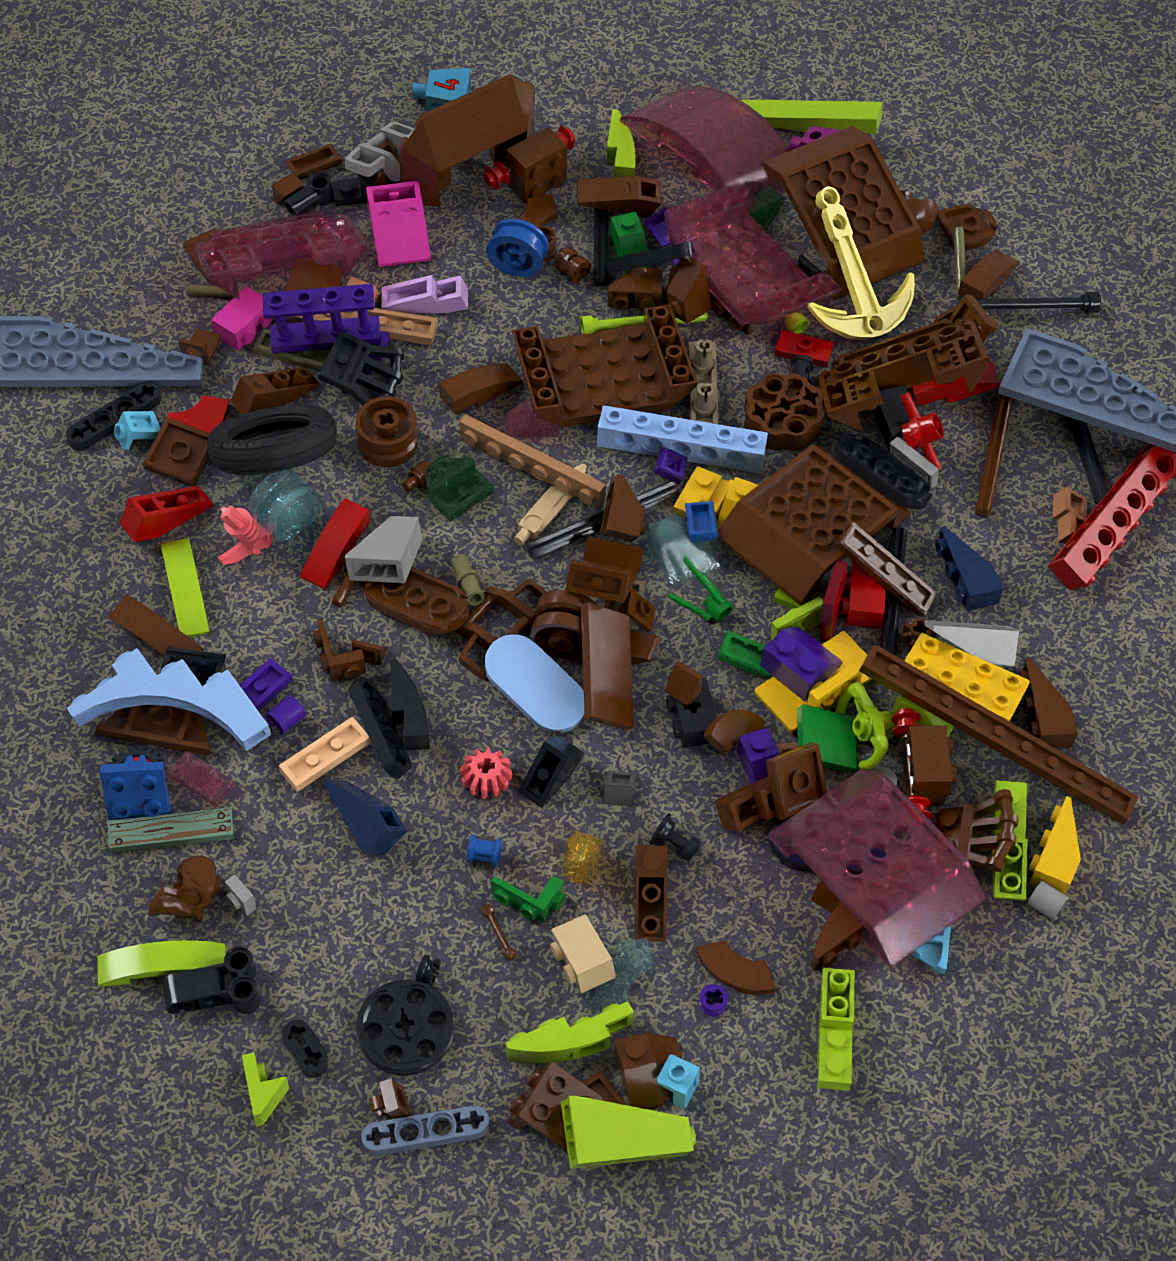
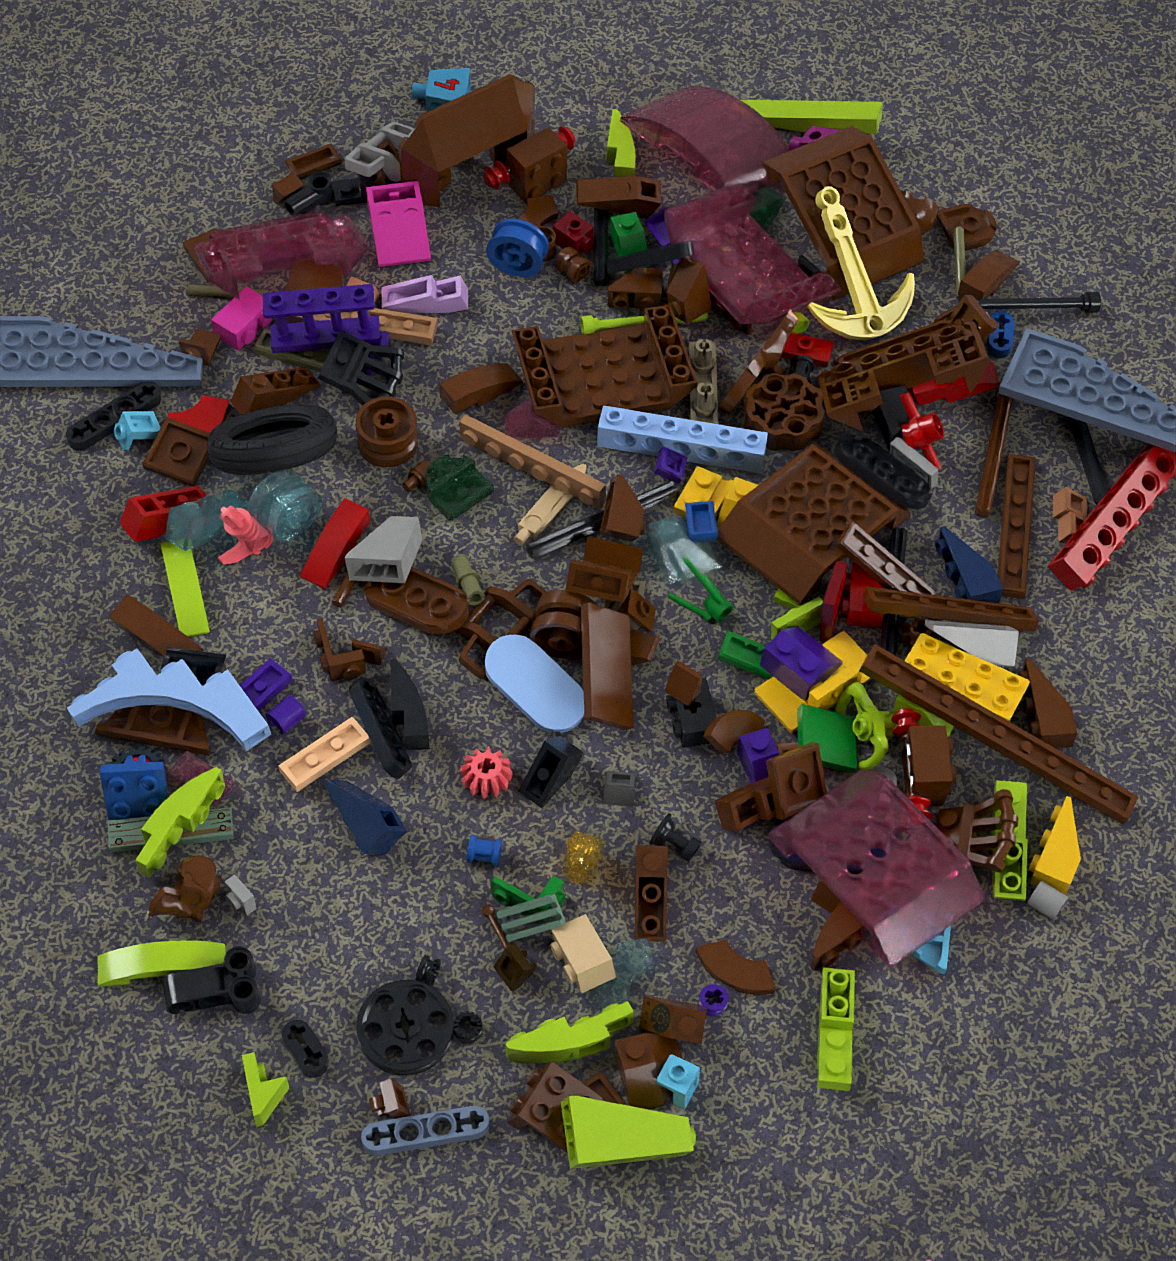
none -> lime slope [136,767,225,878]
none -> clear light blue slope [165,490,250,551]
none -> black bush [453,1011,483,1043]
none -> dark brown tile [493,944,537,991]
none -> sand green tile [496,893,566,942]
none -> dark red brick [552,211,594,256]
none -> reddish brown slope [639,995,708,1044]
none -> reddish brown animal [718,310,798,414]
none -> reddish brown plate [863,586,1039,632]
none -> blue beam [987,311,1014,358]
none -> reddish brown tile [997,454,1036,599]

